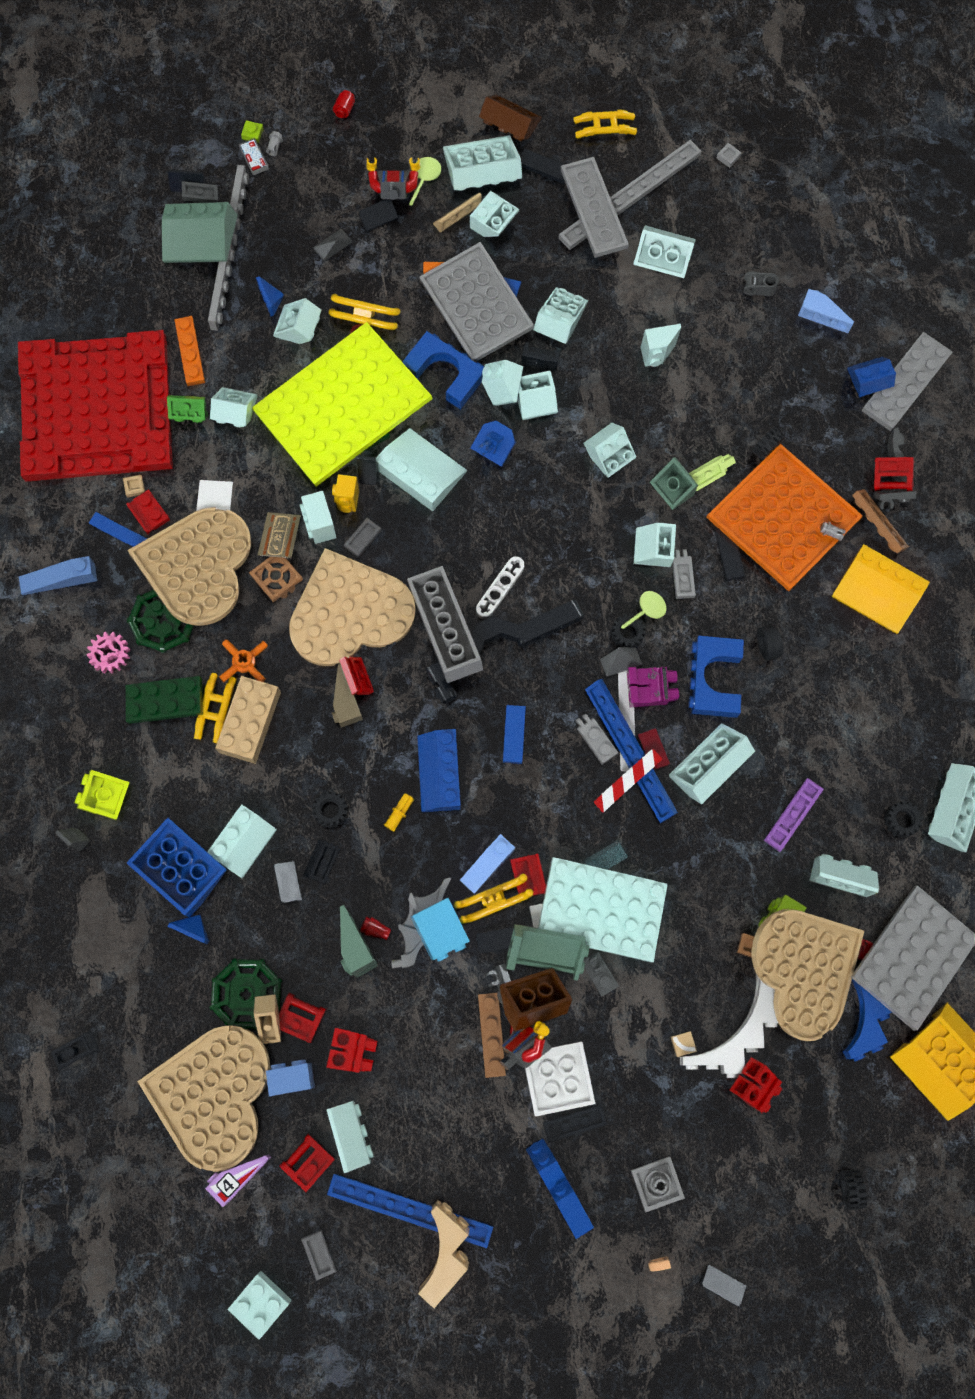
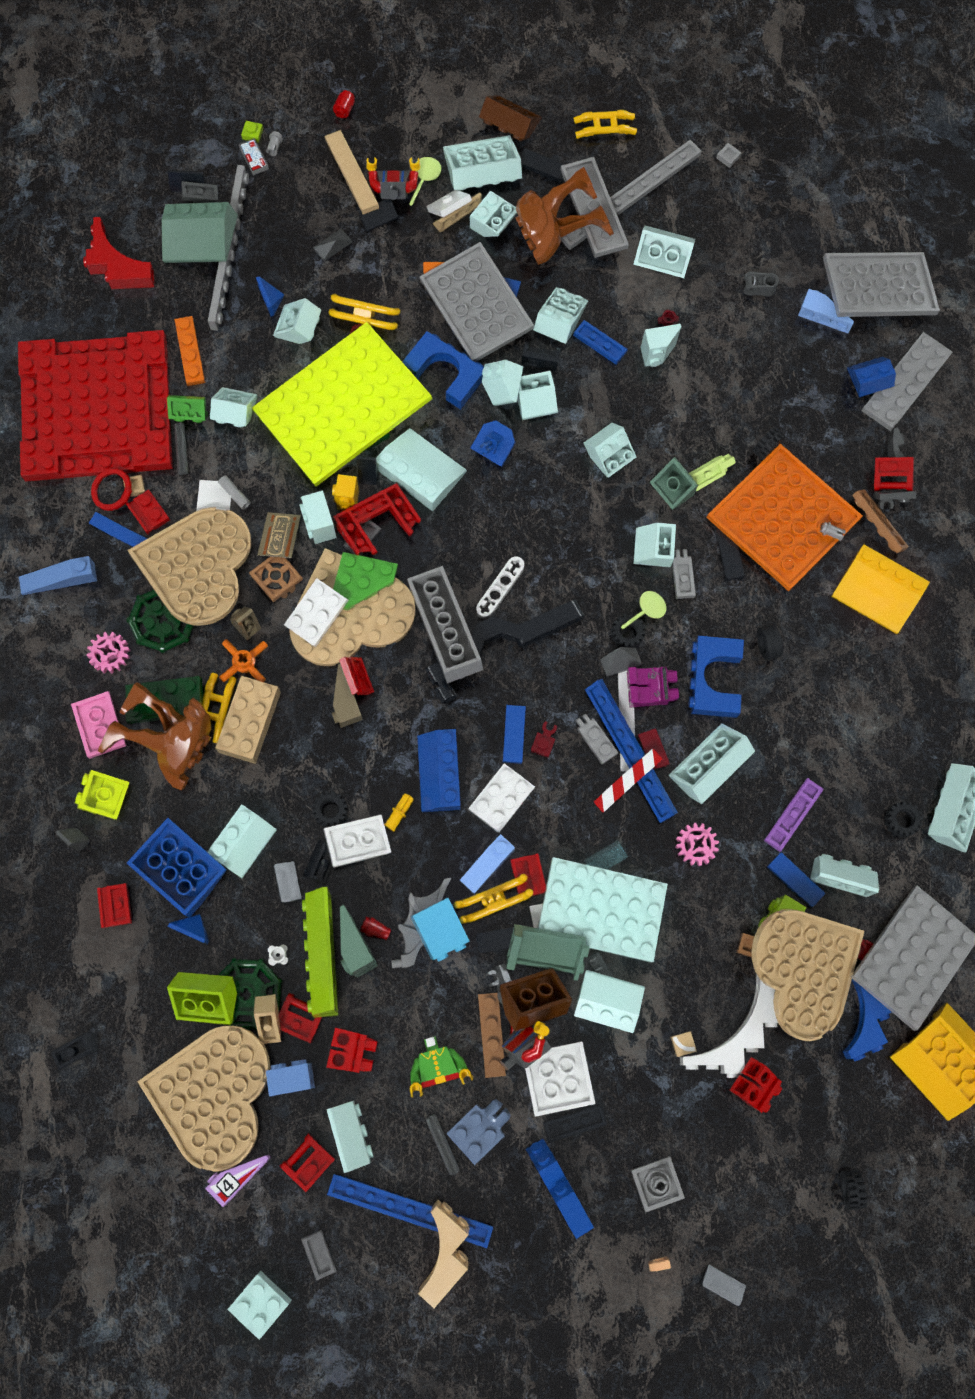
none -> bright pink plate [71,691,127,759]
none -> red arch [83,217,154,289]
none -> red piece [91,468,132,511]
none -> red plate [97,883,132,928]
none -> dark orange animal [98,682,211,790]
none -> lime slope [167,972,237,1025]
none -> dark grey axle [174,422,188,475]
none -> light grey piece [218,475,251,510]
none -> dark tan slope [230,607,261,640]
none -> white plate [268,945,288,966]
none -> white plate [284,578,349,647]
none -> lime slope [302,887,338,1018]
none -> white plate [324,815,391,868]
none -> tan tile [325,130,379,214]
none -> red wedge [333,483,421,555]
none -> bright green plate [333,552,398,611]
none -> bright green torso [410,1036,473,1097]
none -> white plate [426,190,472,217]
none -> dark grey axle [426,1114,460,1176]
none -> sand blue plate [446,1099,511,1165]
none -> white plate [468,763,535,833]
none -> dark orange animal [515,167,614,265]
none -> dark red plate [531,721,557,758]
none -> blue tile [573,320,627,365]
none -> light aqua slope [574,970,645,1033]
none -> dark red plate [658,310,679,326]
none -> bright pink gear [675,823,719,866]
none -> blue tile [767,852,825,908]
none -> light grey plate [823,252,940,317]

